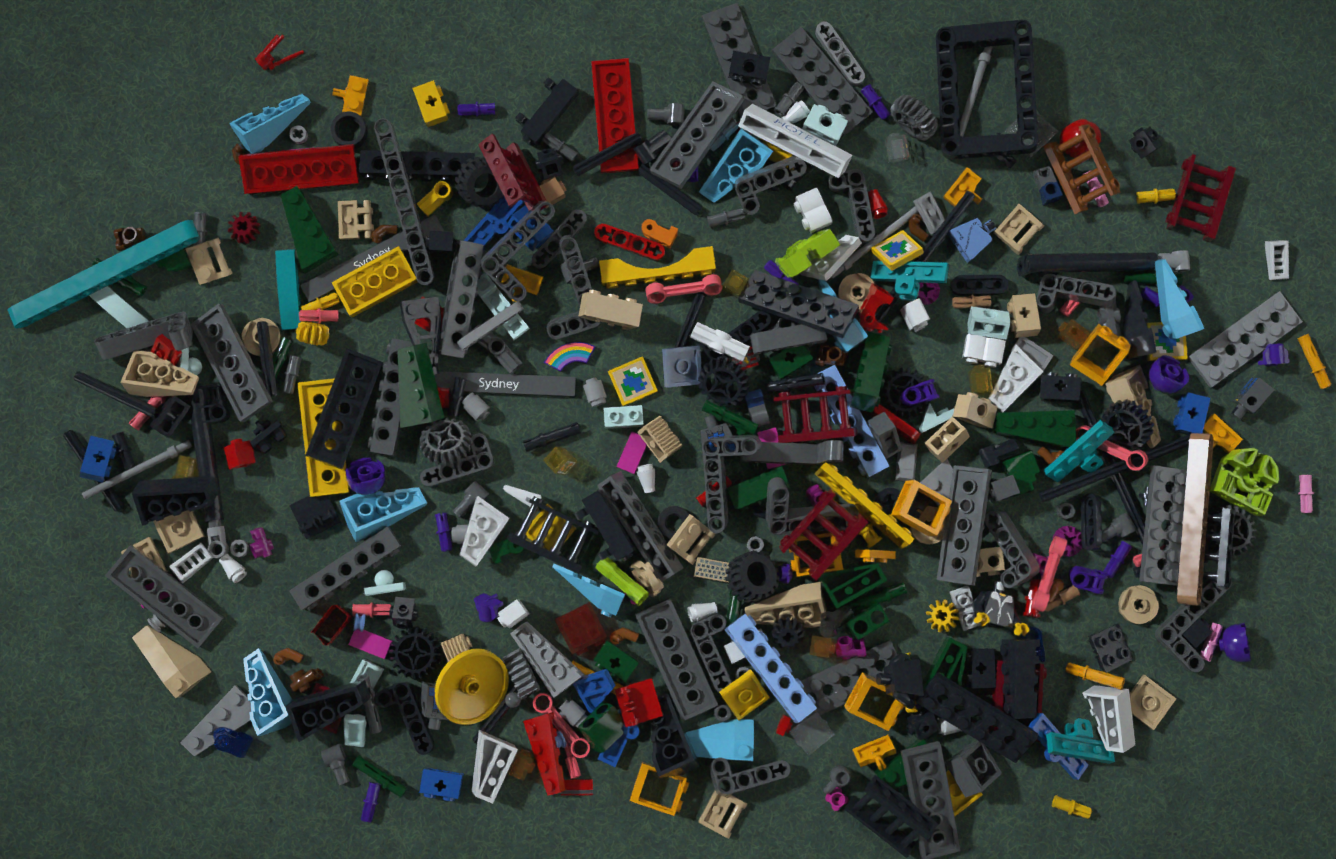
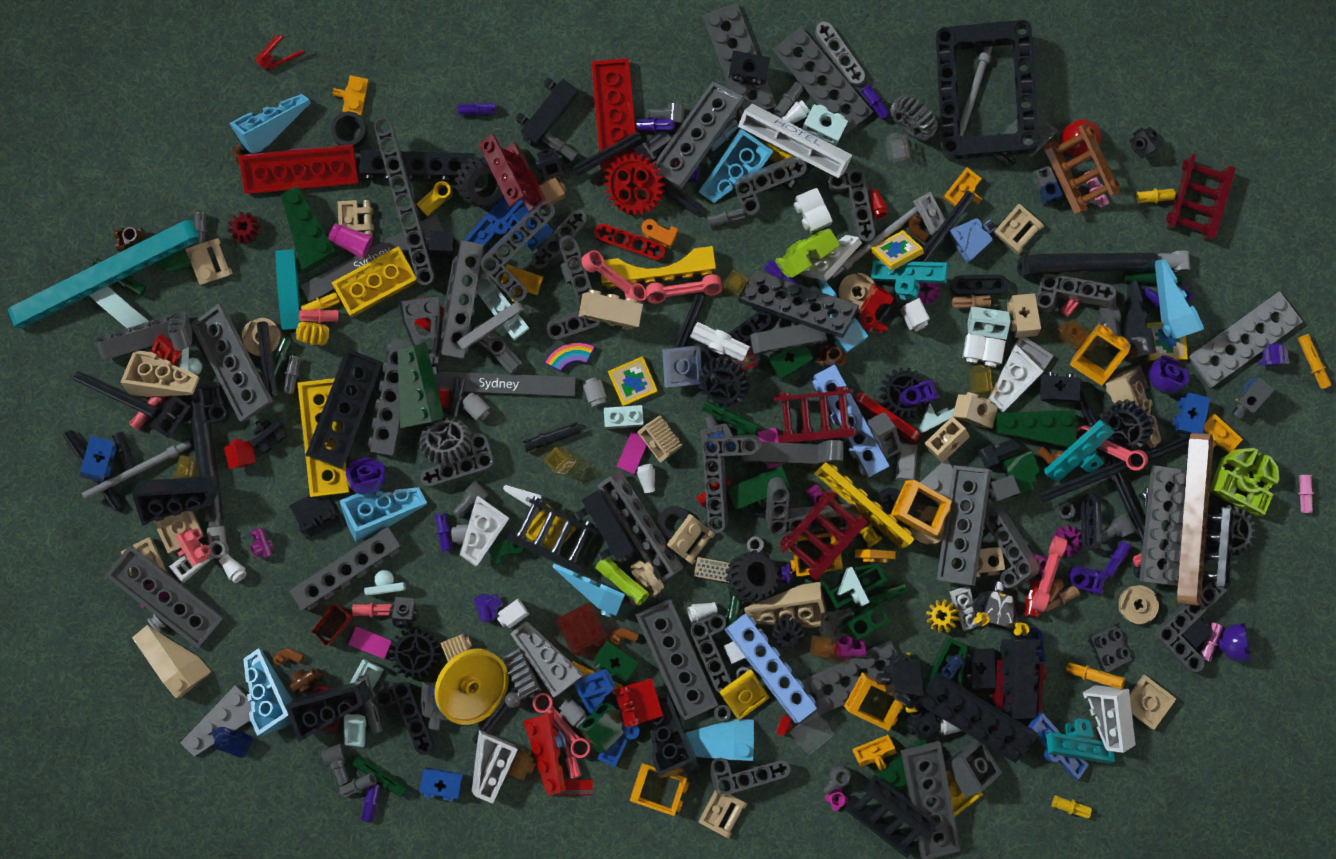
light grey bush [230,540,249,557] -> none
light grey bush [289,125,308,144] -> none
medium blue bush [353,613,365,632] -> none
reddish brown arm [371,224,398,243] -> none
yellow brick [413,80,450,127] -> none
leg [744,389,769,427] -> none
black pin [767,373,825,393] -> none
dark green wedge [850,332,892,413] -> none
white slope [1265,240,1289,280] -> none
none -> coral hips [176,528,211,567]
none -> dark pink plant [328,223,373,260]
none -> dark grey axle [339,773,377,797]
none -> coral piece [582,250,647,303]
none -> red gear [604,153,665,215]
none -> dark purple axle [637,117,675,133]
none -> light aqua slope [838,567,869,606]
none -> dark blue pin [942,655,964,678]

